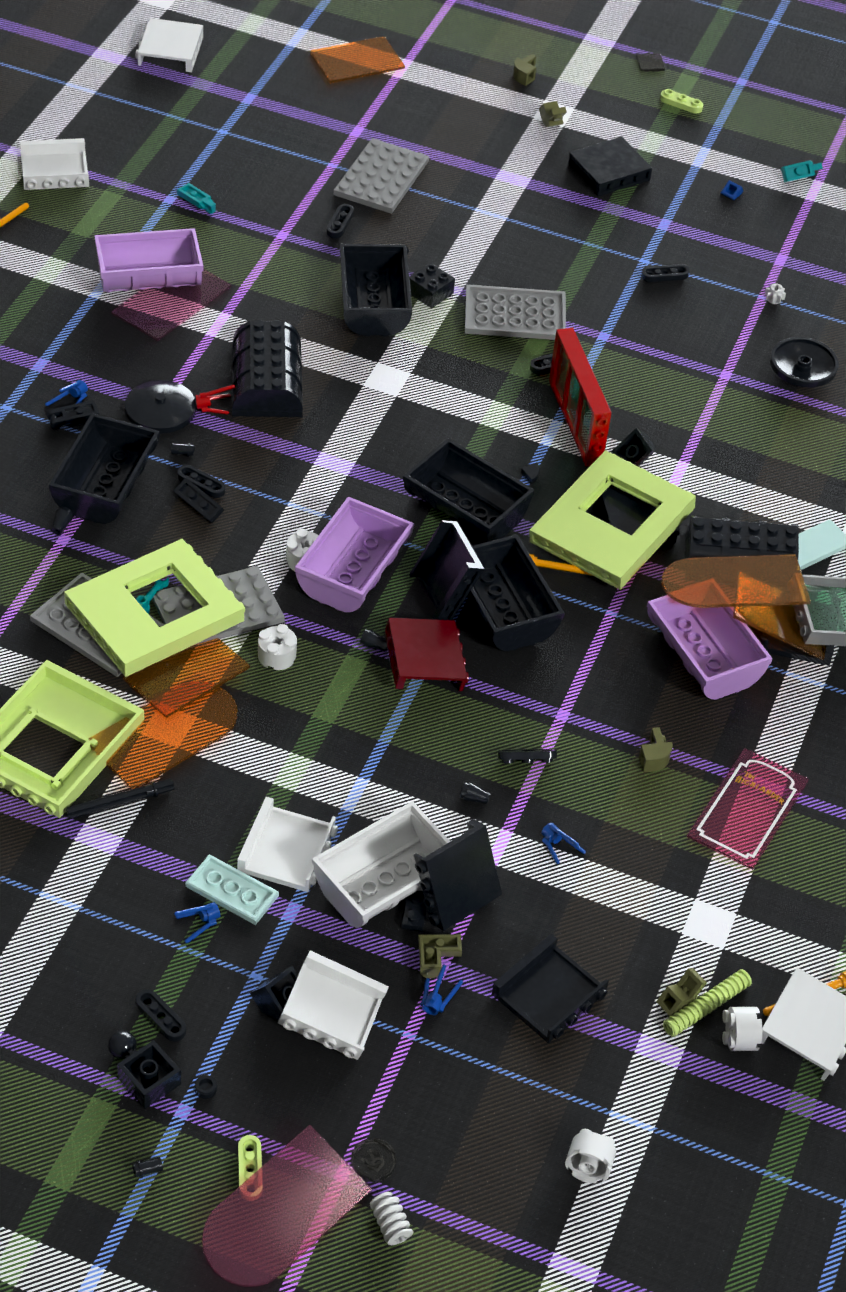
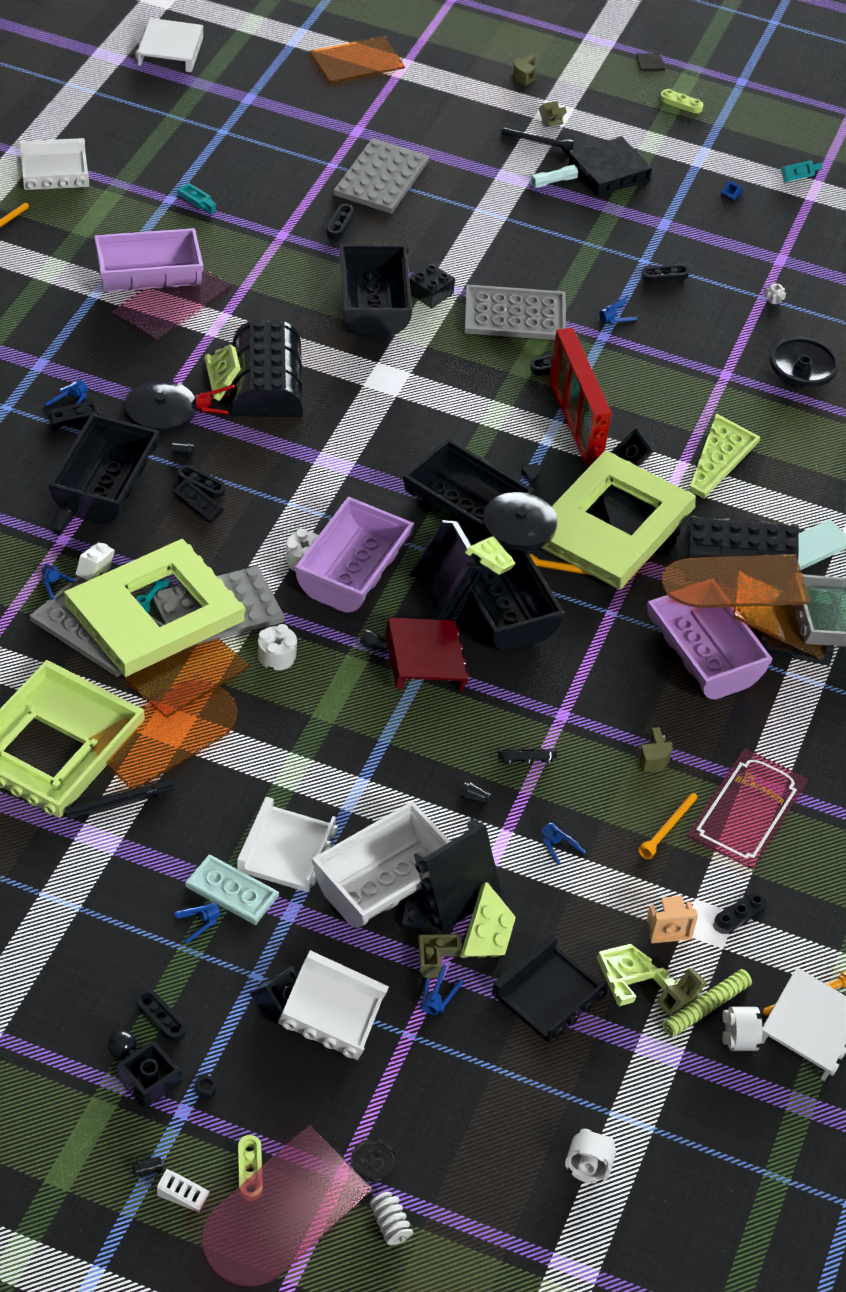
none -> blue plant [41,563,76,600]
none -> white brick [76,542,115,581]
none -> white slope [157,1169,209,1212]
none -> yellowish green wing [204,344,240,401]
none -> yellowish green wing [460,882,516,958]
none -> yellowish green wing [465,536,515,575]
none -> black dish [483,492,557,551]
none -> black piece [501,128,574,153]
none -> light aqua axle [530,165,578,189]
none -> yellowish green wing [597,944,679,1006]
none -> blue plant [599,296,638,324]
none -> light orange piece [638,793,697,860]
none -> light nougat panel [647,896,698,943]
none -> yellowish green wing [689,414,760,499]
none -> black plate [713,893,766,934]

